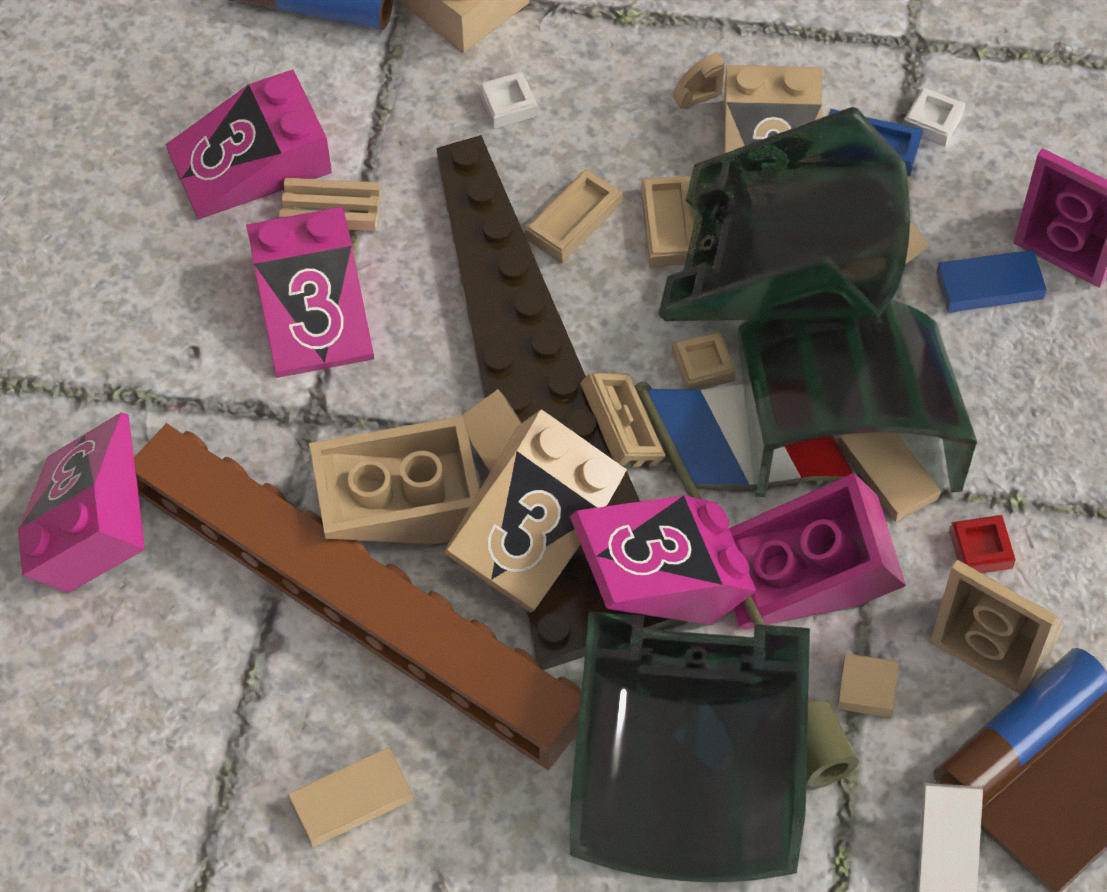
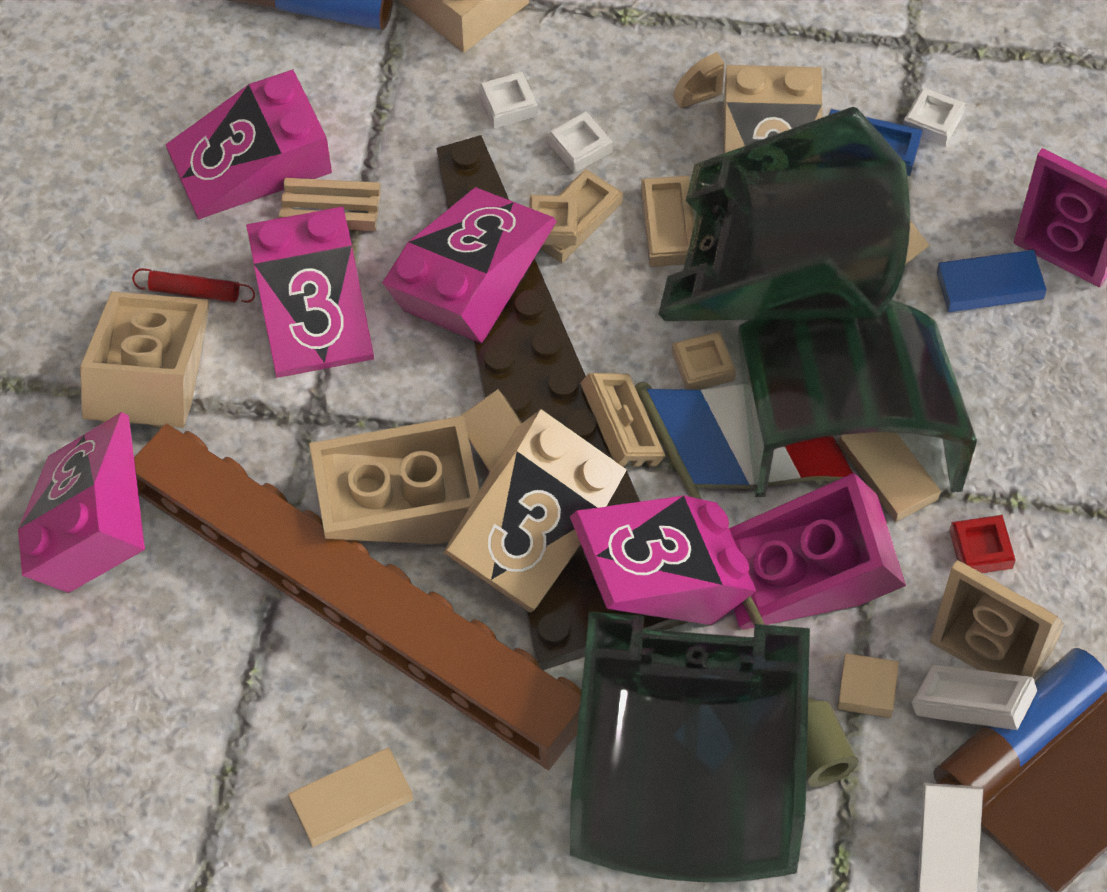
none -> tan slope [80,291,209,429]
none -> red piece [132,268,255,303]
none -> dark pink slope [382,187,556,344]
none -> tan tile [529,195,578,246]
none -> white tile [547,112,613,173]
none -> white tile [912,664,1037,730]

